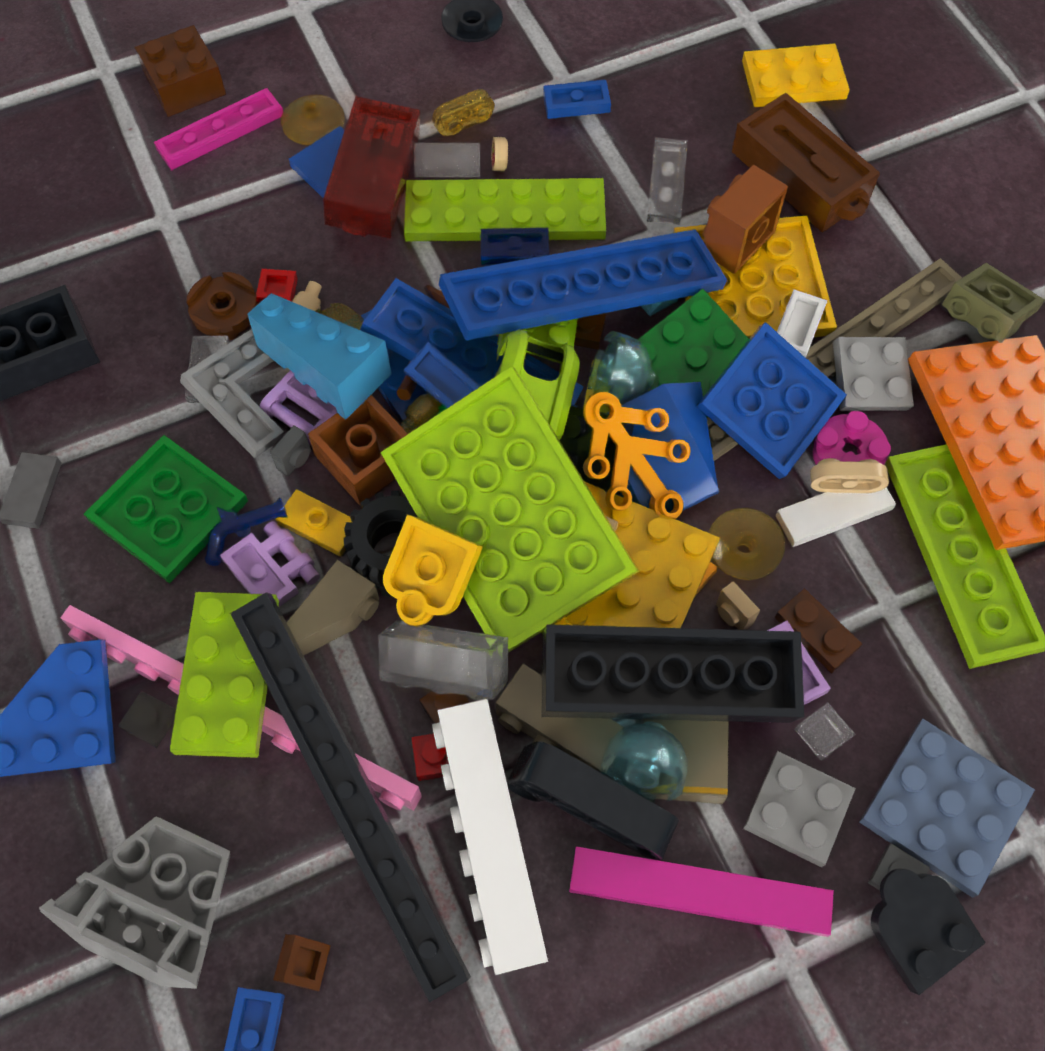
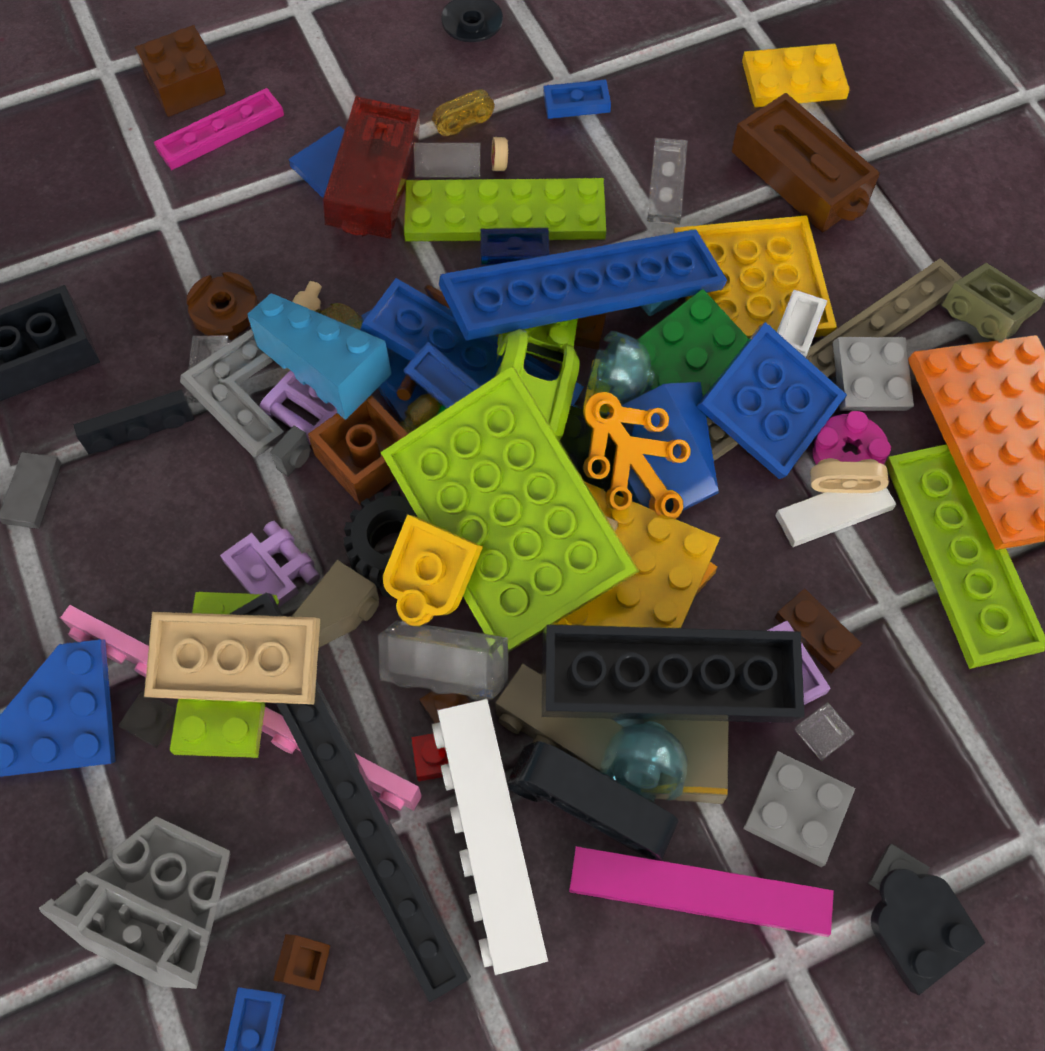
green plate [84,435,248,584] -> none
clear blue piece [204,497,288,566] -> none
red plate [256,269,298,304] -> none
yellow plate [275,489,352,557] -> none
clear yellow dish [281,95,345,146] -> none
dark orange brick [702,164,788,274] -> none
clear yellow dish [709,508,785,580] -> none
tan plate [716,581,760,630] -> none
sand blue plate [859,719,1035,898] -> none
none -> black plate [73,389,195,454]
none -> tan tile [144,612,320,705]

